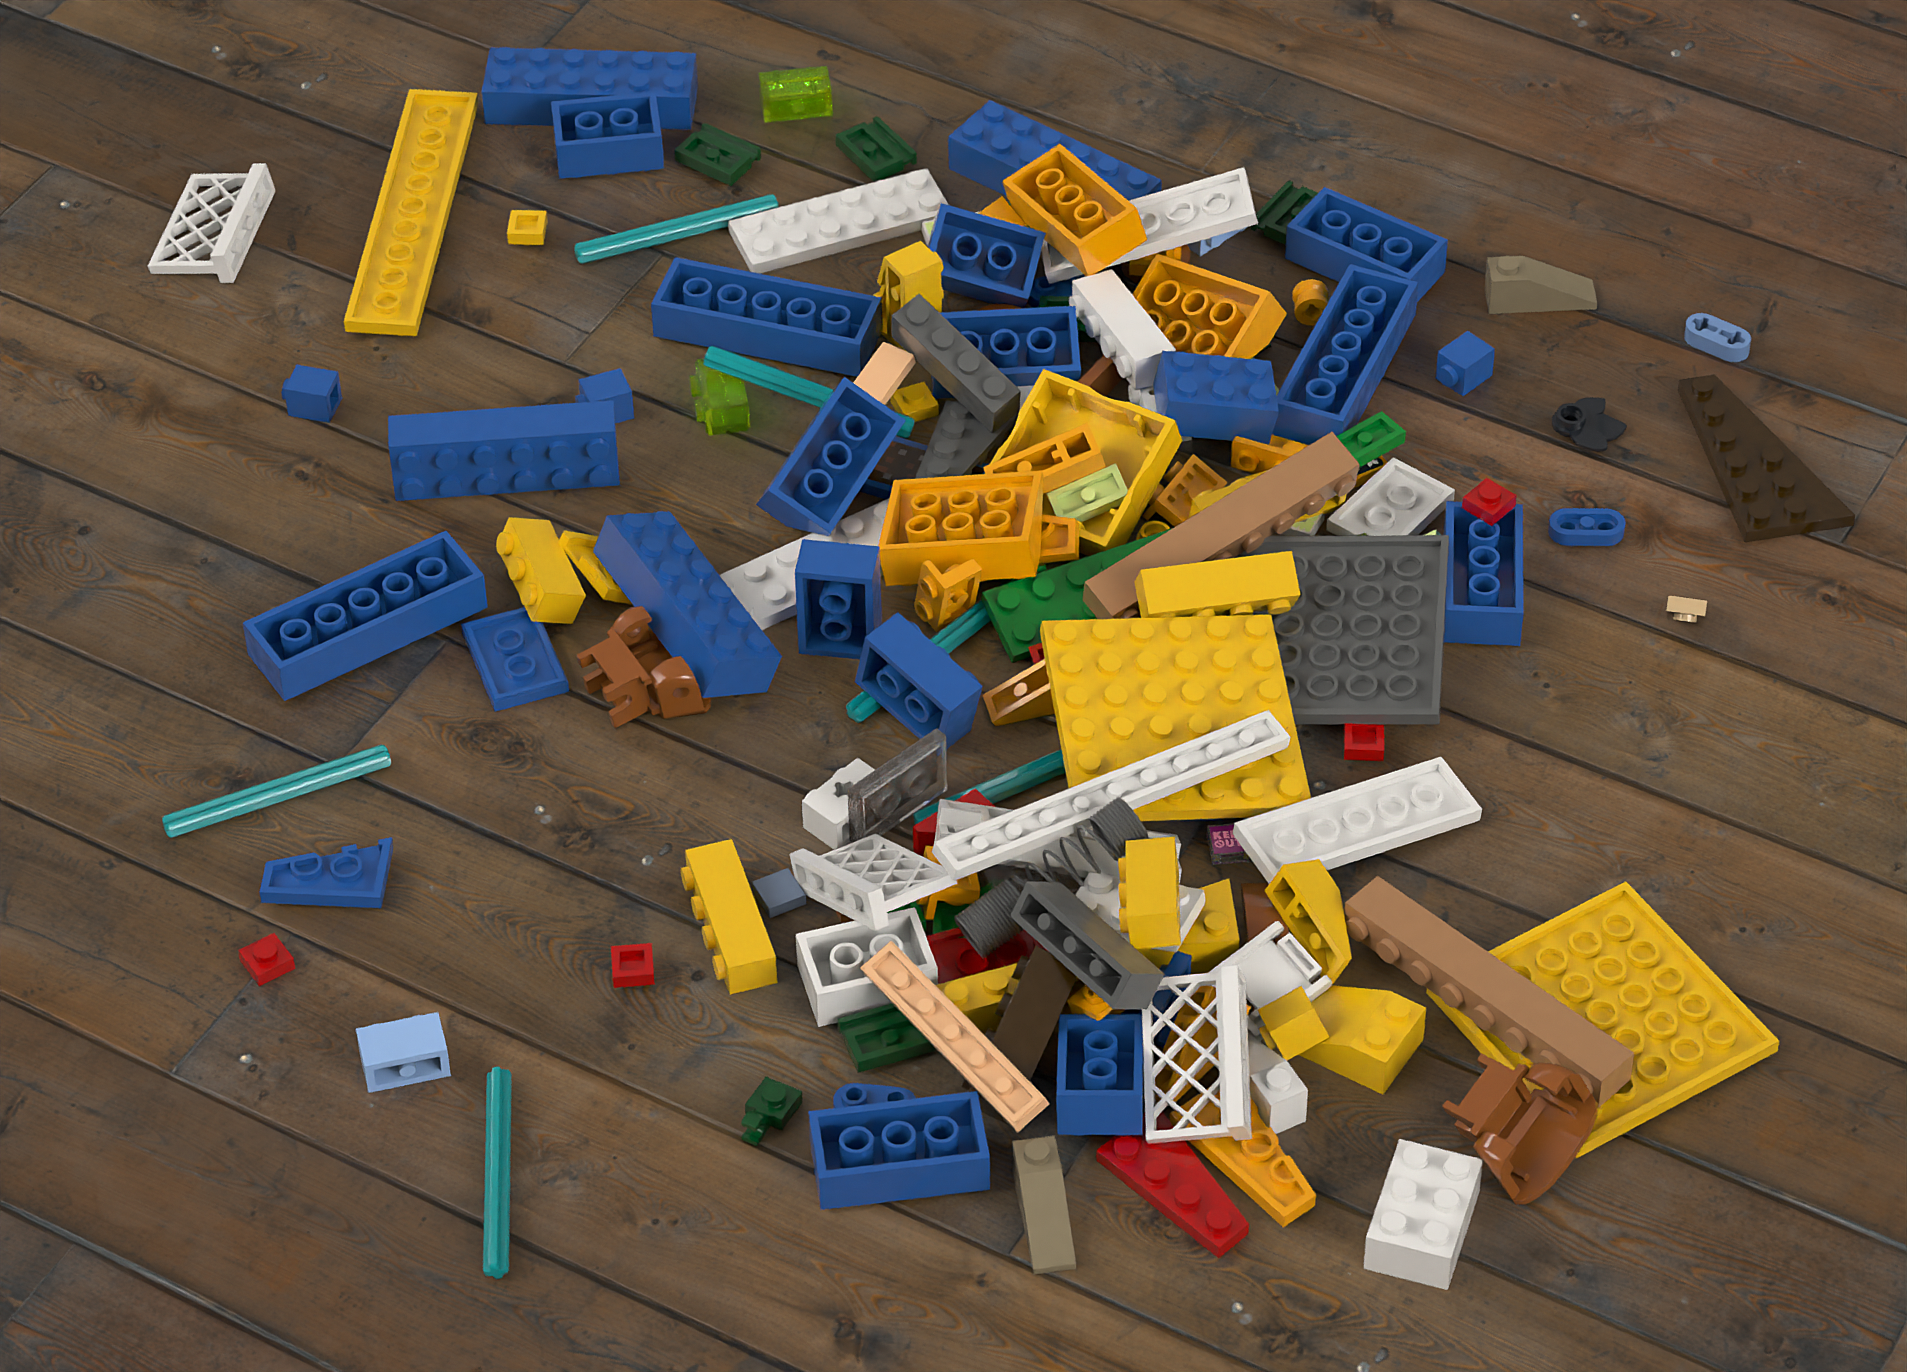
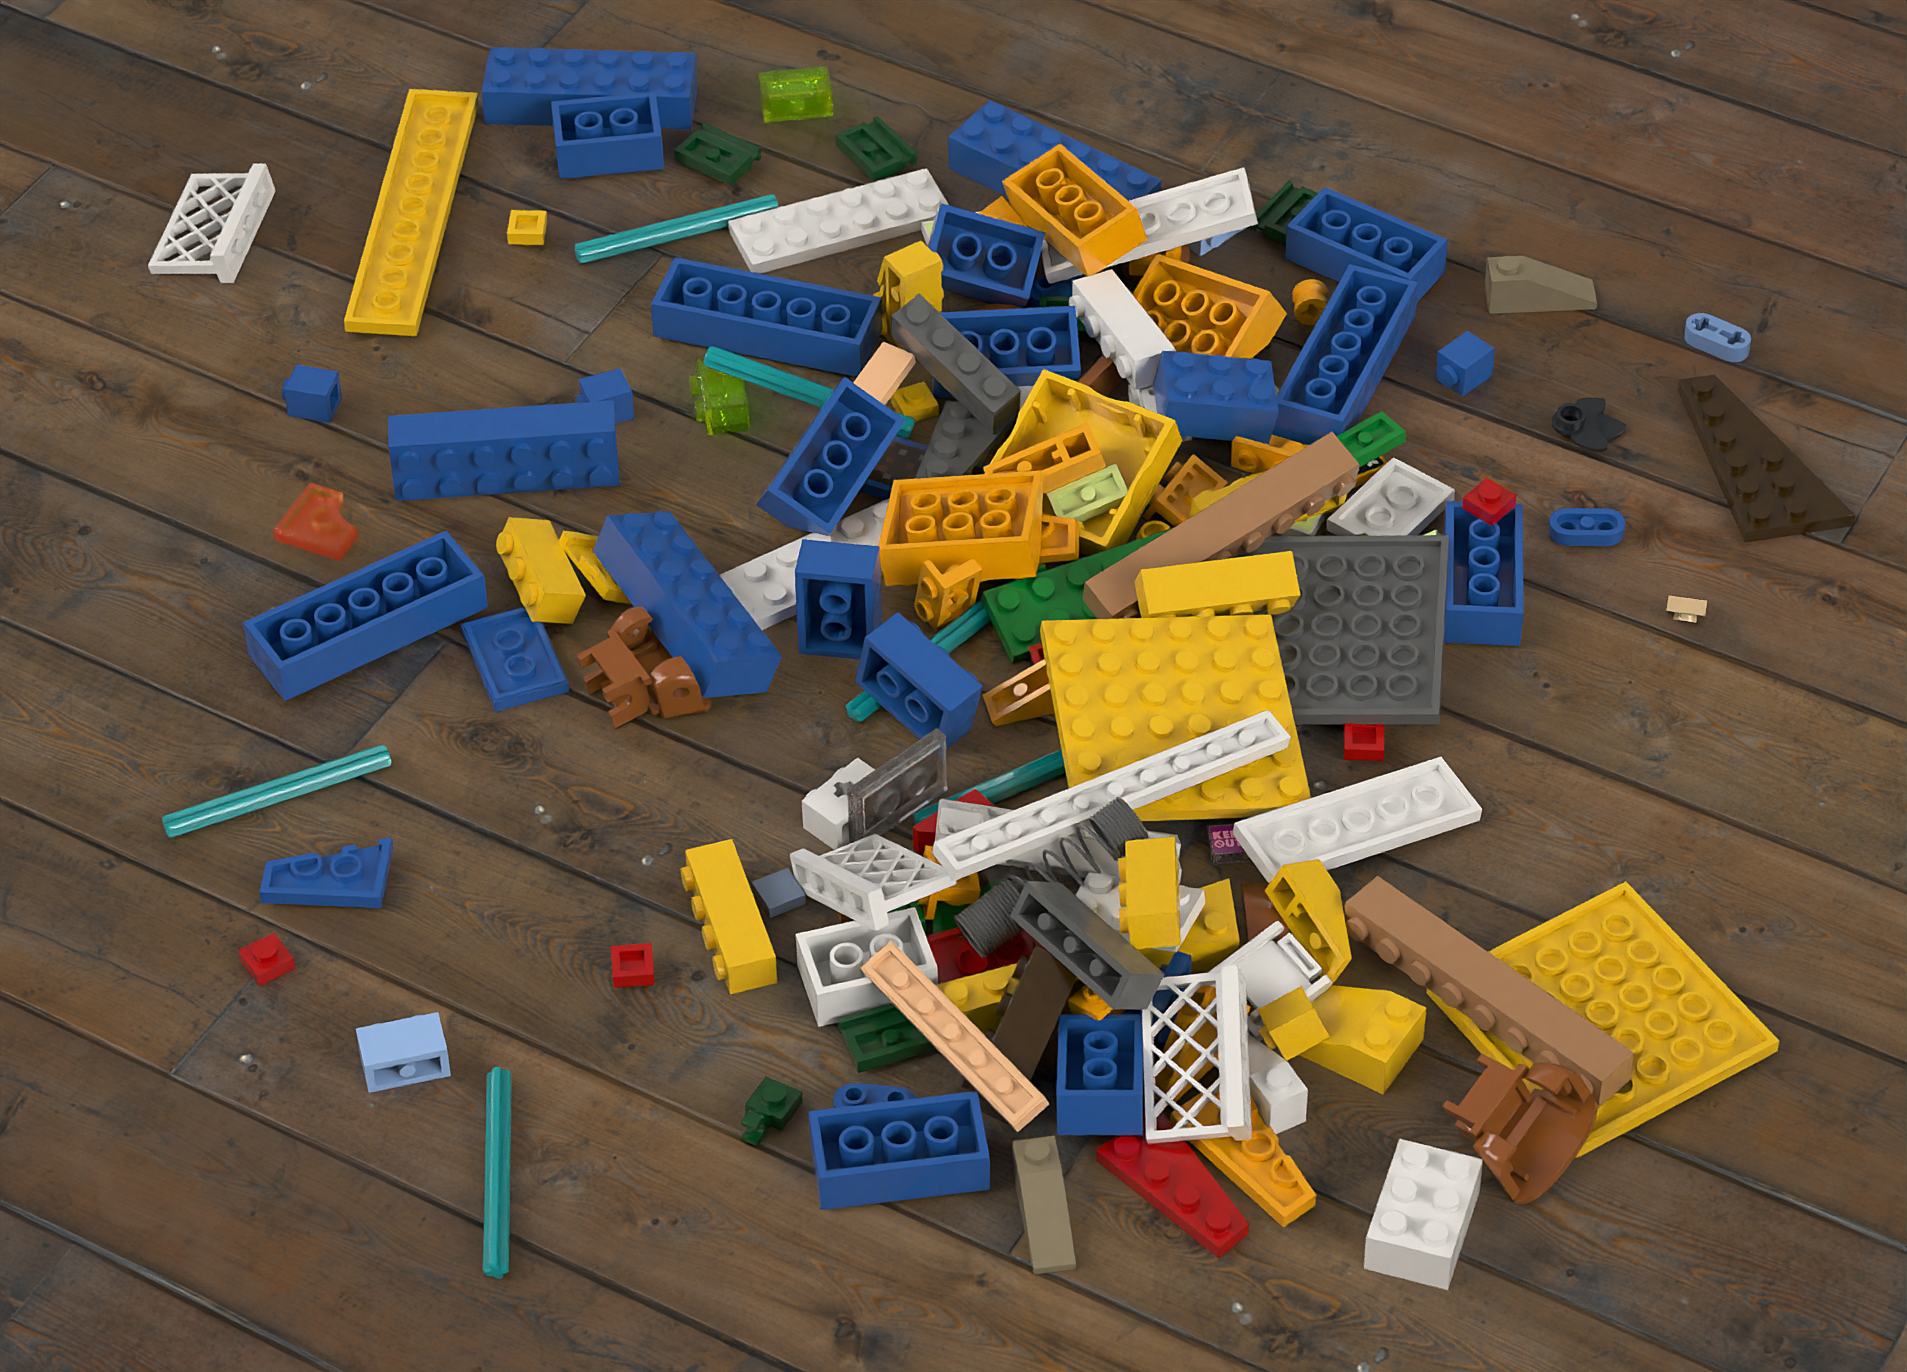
none -> tile [273,483,358,561]

